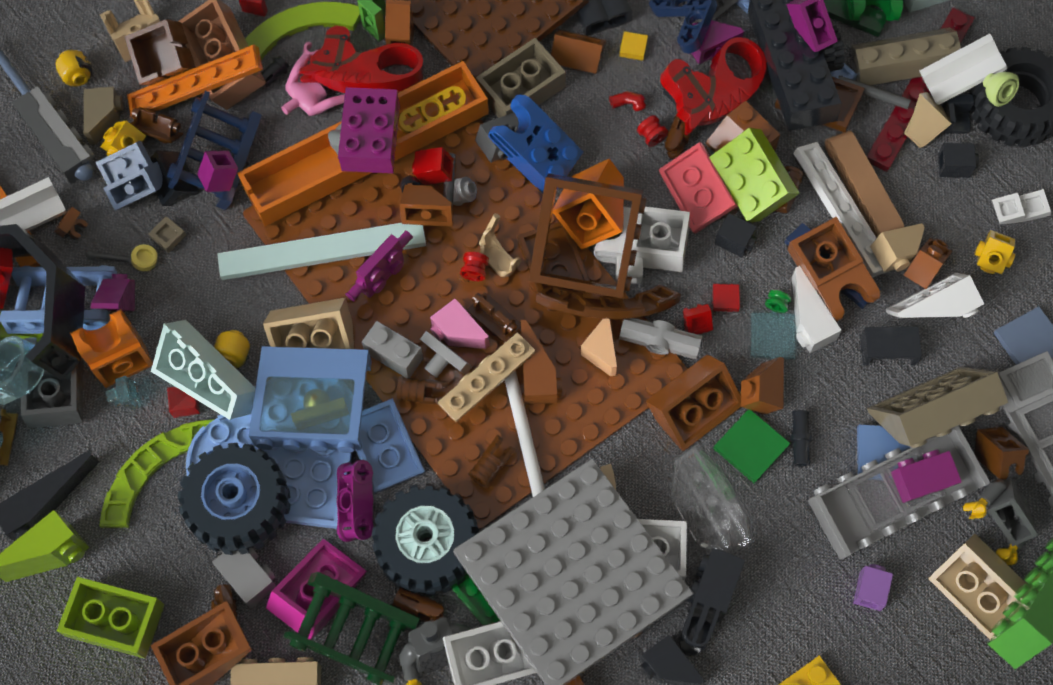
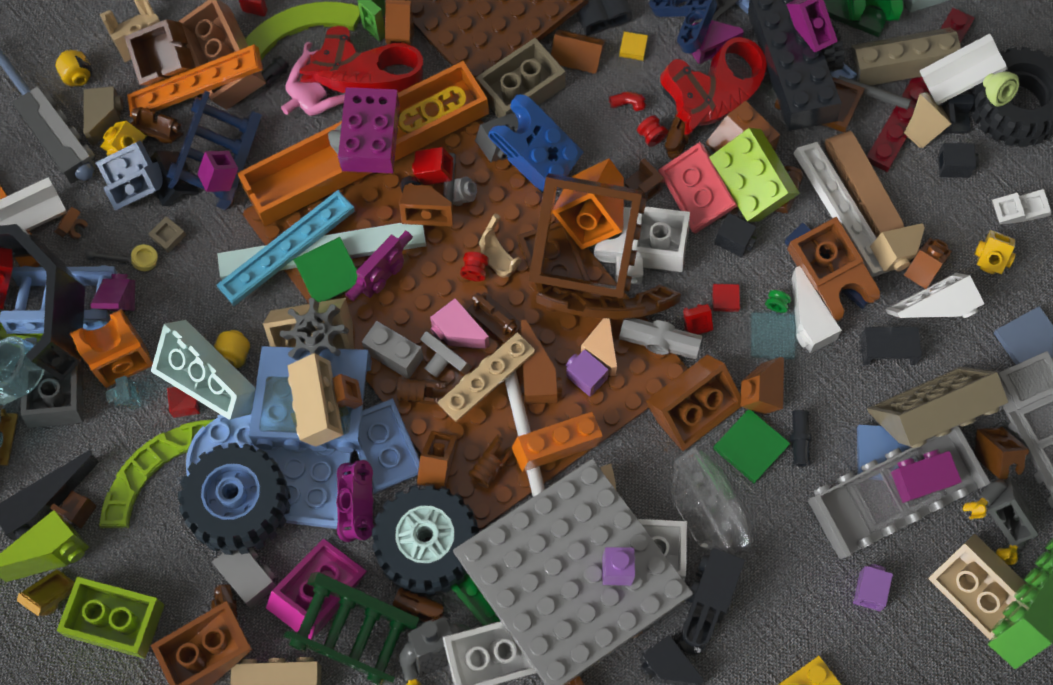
none -> pearl gold tile [17,569,75,616]
none -> reddish brown panel [50,490,97,529]
none -> medium azure tile [216,190,355,306]
none -> dark grey gear [280,298,349,360]
none -> tan brick [287,353,343,447]
none -> green tile [293,237,357,302]
none -> dark orange tile [332,374,363,409]
none -> dark orange slope [417,431,458,489]
none -> orange brick [512,412,603,472]
none -> medium lavender brick [566,349,609,397]
none -> medium lavender brick [602,547,635,585]
none -> reddish brown panel [625,158,664,202]

